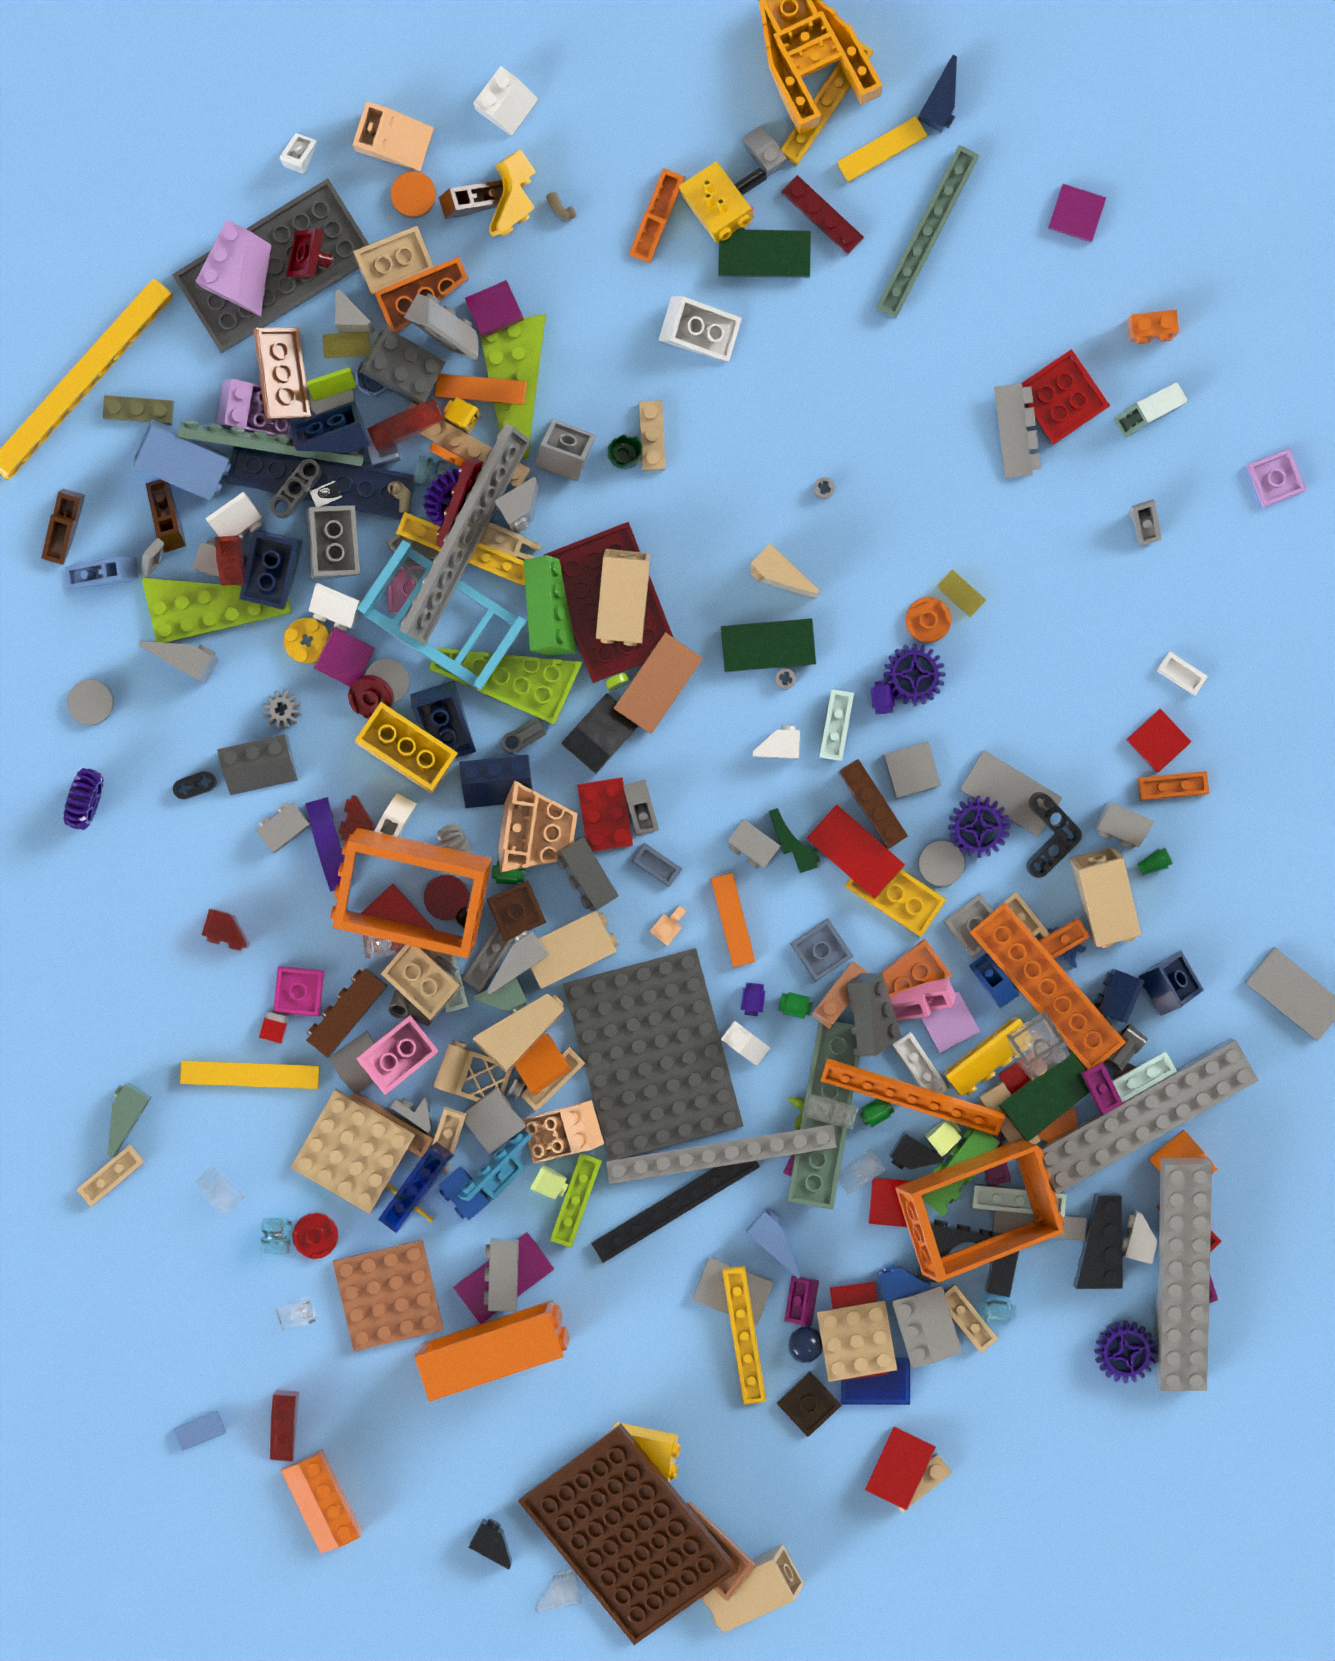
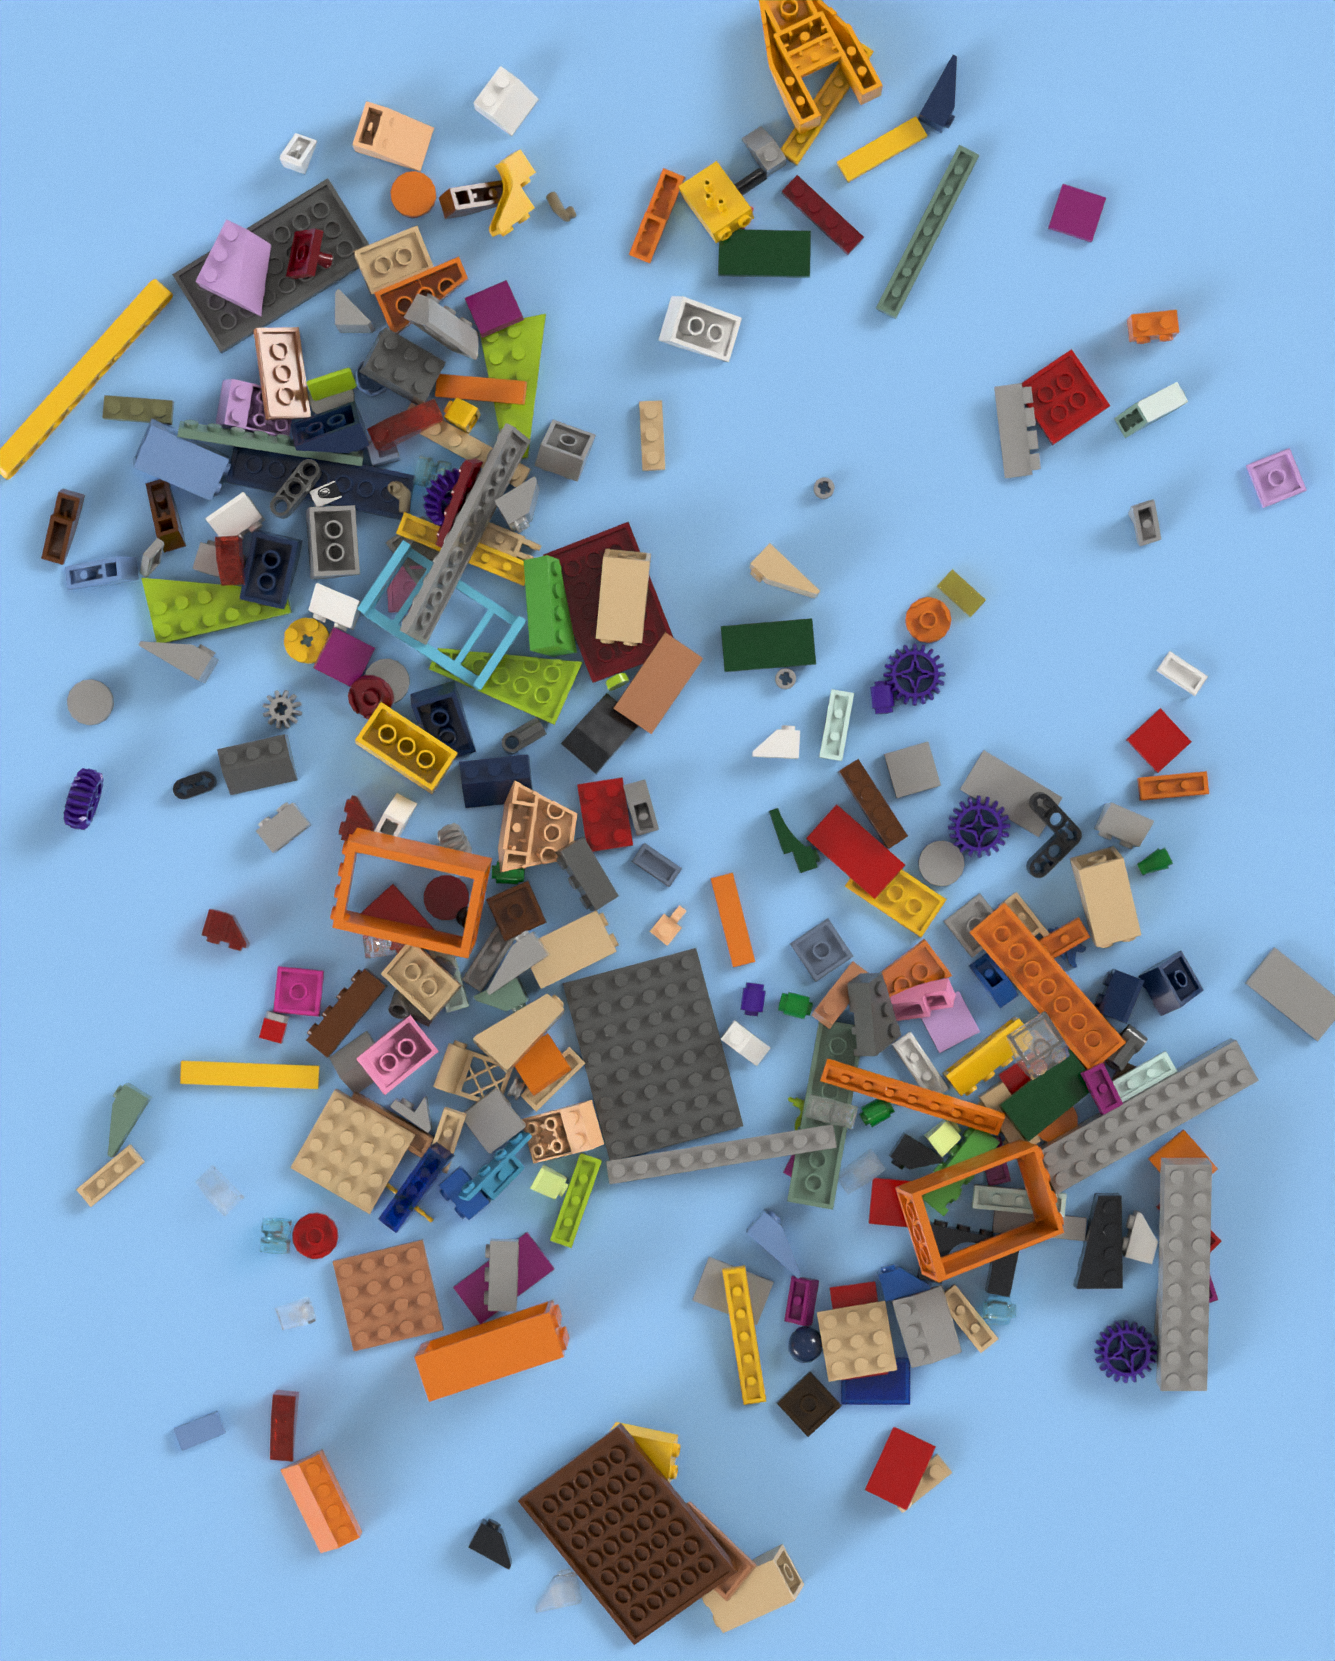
dark purple slope [305,797,353,892] -> none
clear yellow tile [323,332,370,359] -> none
orange tile [430,442,466,467] -> none
black tile [591,1161,760,1263] -> none
dark green hair [608,434,643,469] -> none
light grey brick [727,819,780,869] -> none

